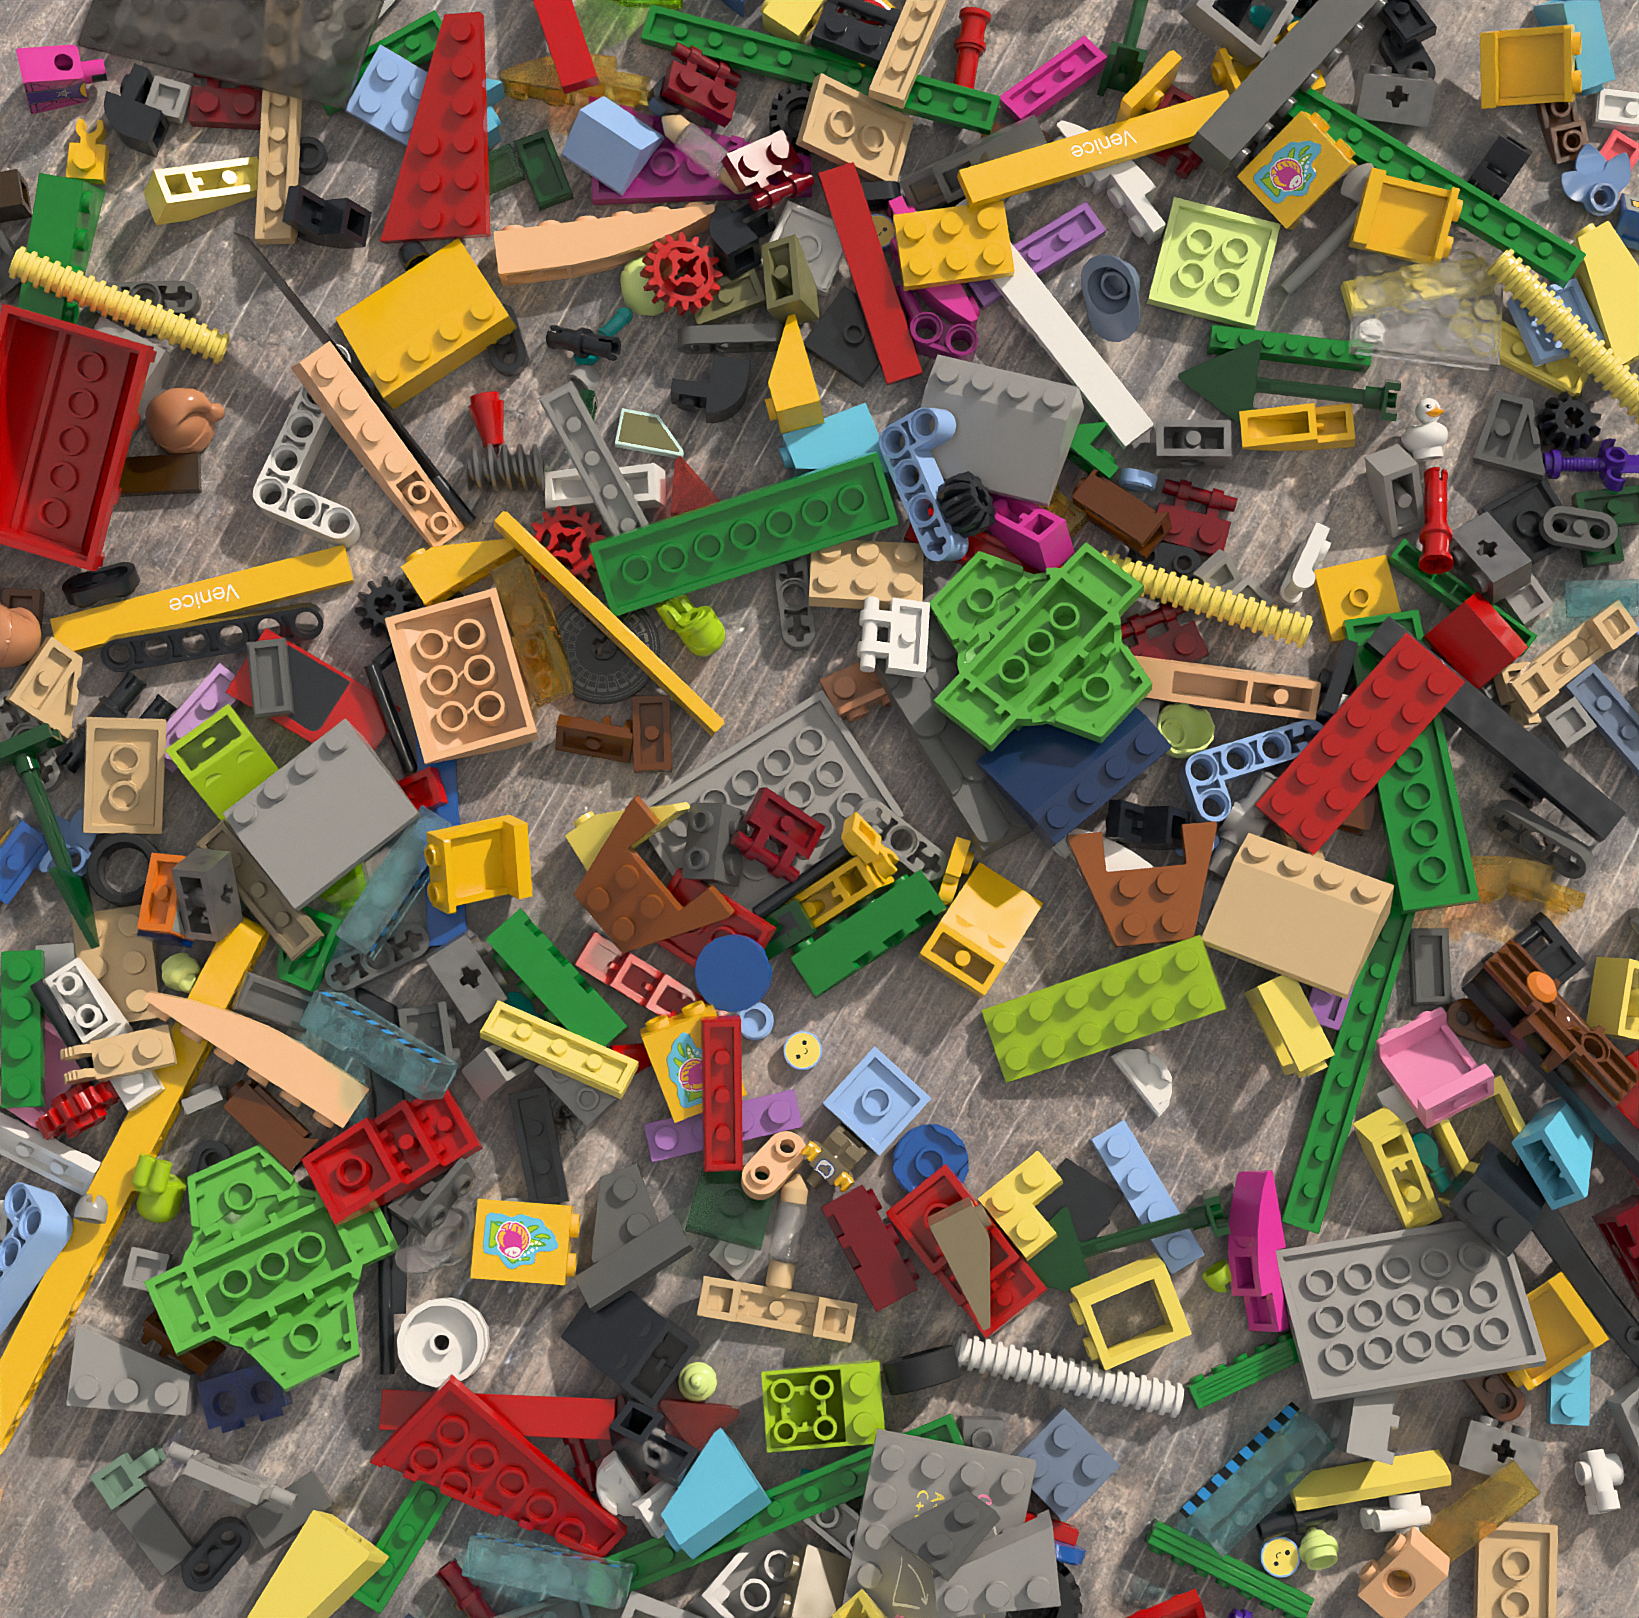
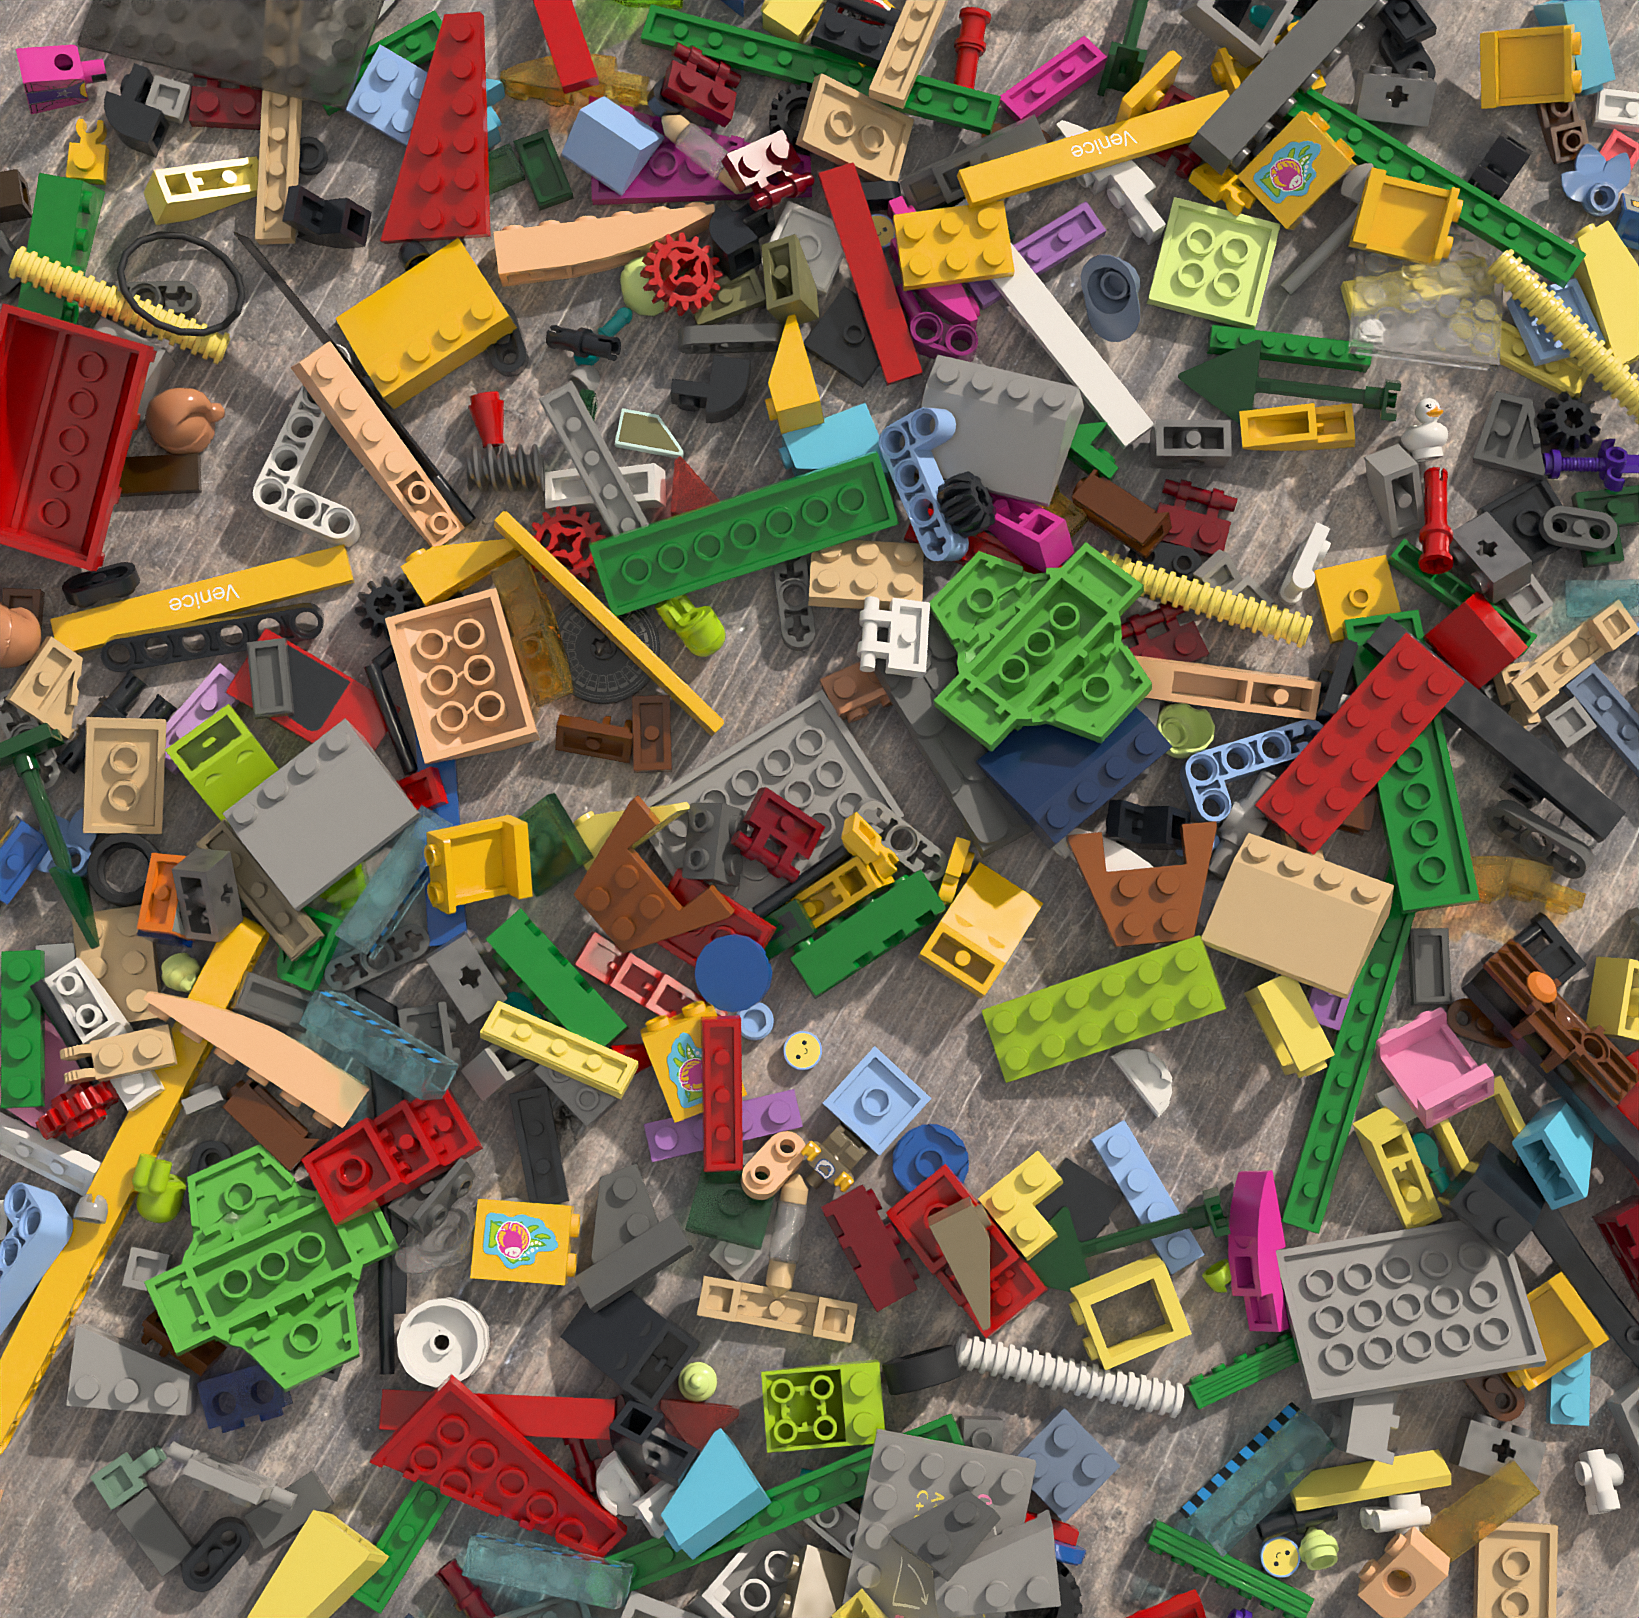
light blue tile [1118,468,1158,493] -> none
none -> black piece [116,231,246,336]
none -> clear green tile [518,793,594,897]
none -> yellow plate [1188,163,1257,216]

